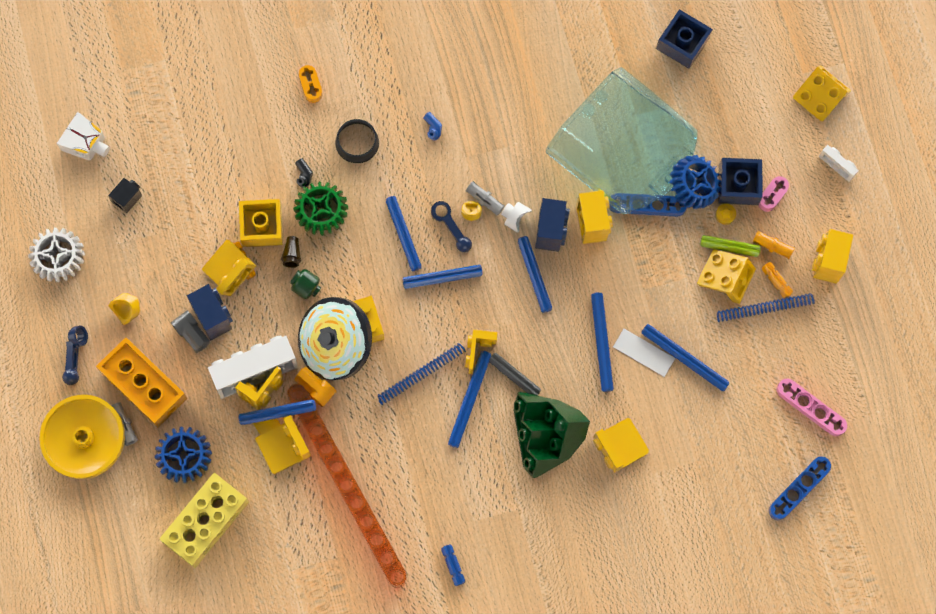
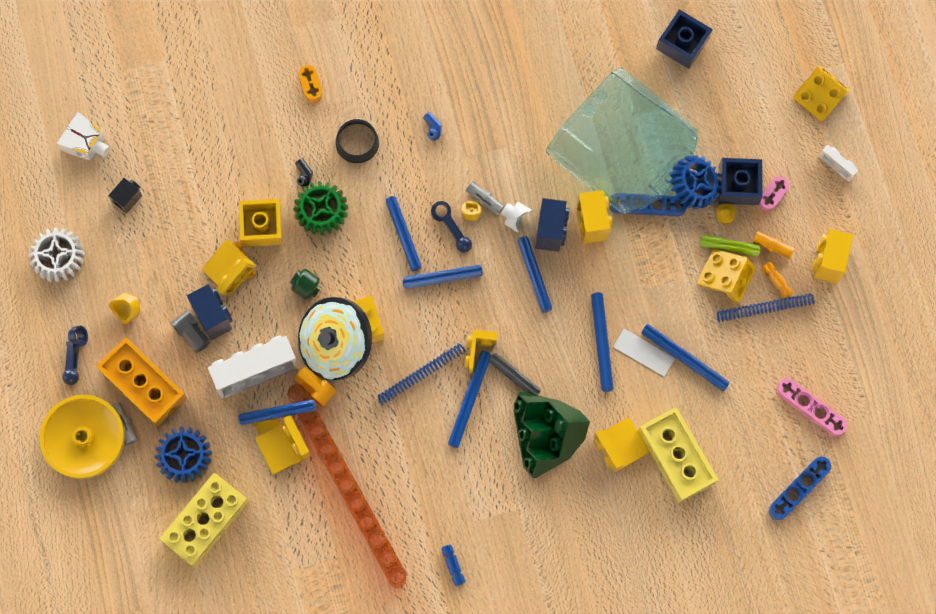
yellow bracket [235,366,283,410] -> none
dark brown cone [281,236,301,268] -> none
none -> light yellow brick [638,407,719,503]

